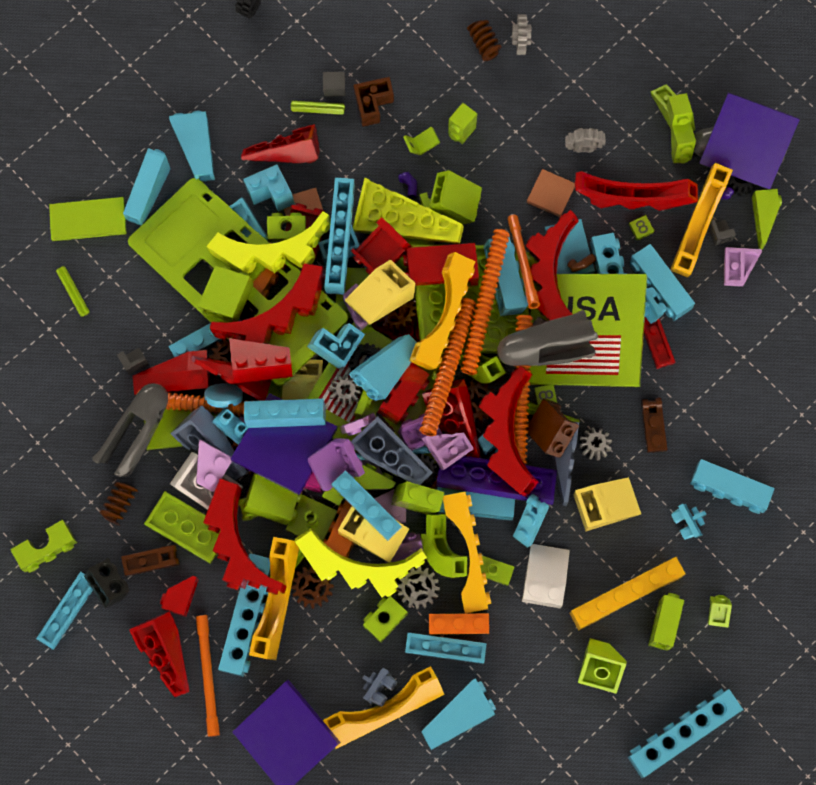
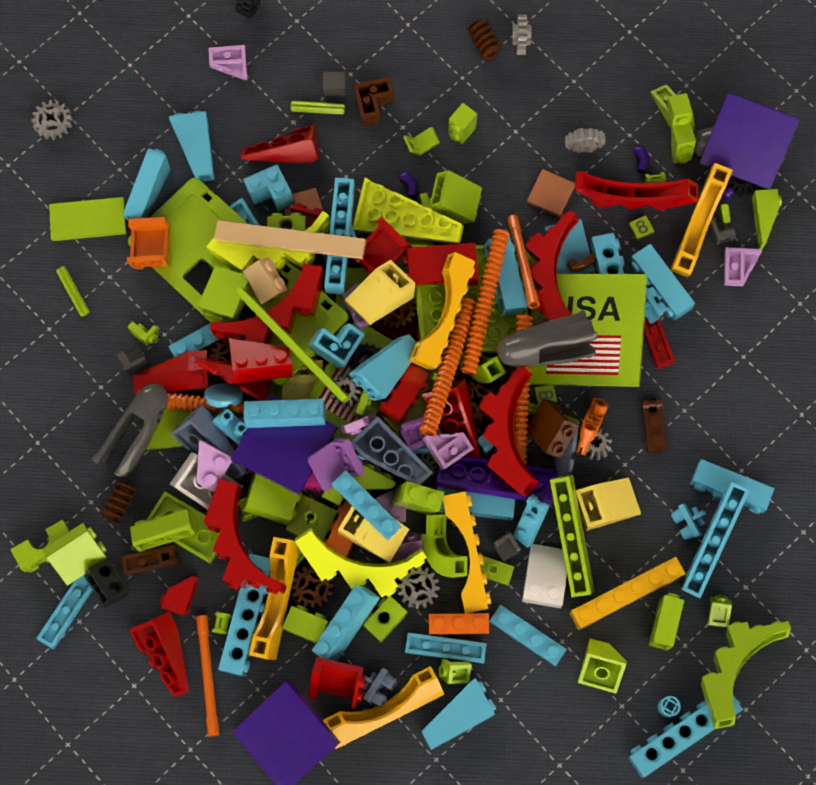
none -> light grey gear [31,100,73,140]
none -> lime brick [43,523,107,586]
none -> orange panel [127,217,170,269]
none -> lime bracket [127,321,159,346]
none -> lime slope [130,508,196,552]
none -> lavender wing [208,45,248,80]
none -> lime bush [212,612,233,635]
none -> tan tile [214,220,366,259]
none -> lime tile [235,286,350,403]
none -> tan brick [243,257,288,305]
none -> lime brick [282,605,329,644]
none -> red panel [308,657,366,708]
none -> medium azure brick [312,584,380,661]
none -> lime bracket [439,658,472,684]
none -> medium azure plate [489,605,567,666]
none -> dark grey panel [493,533,521,562]
none -> lime brick [550,475,595,597]
none -> orange beam [575,398,609,455]
none -> dark purple arm [633,146,650,173]
none -> lime bush [645,172,666,183]
none -> medium azure wheel [658,696,681,717]
none -> medium azure brick [680,481,750,598]
none -> lime arch [701,621,791,729]
none -> lime tile [717,204,731,223]

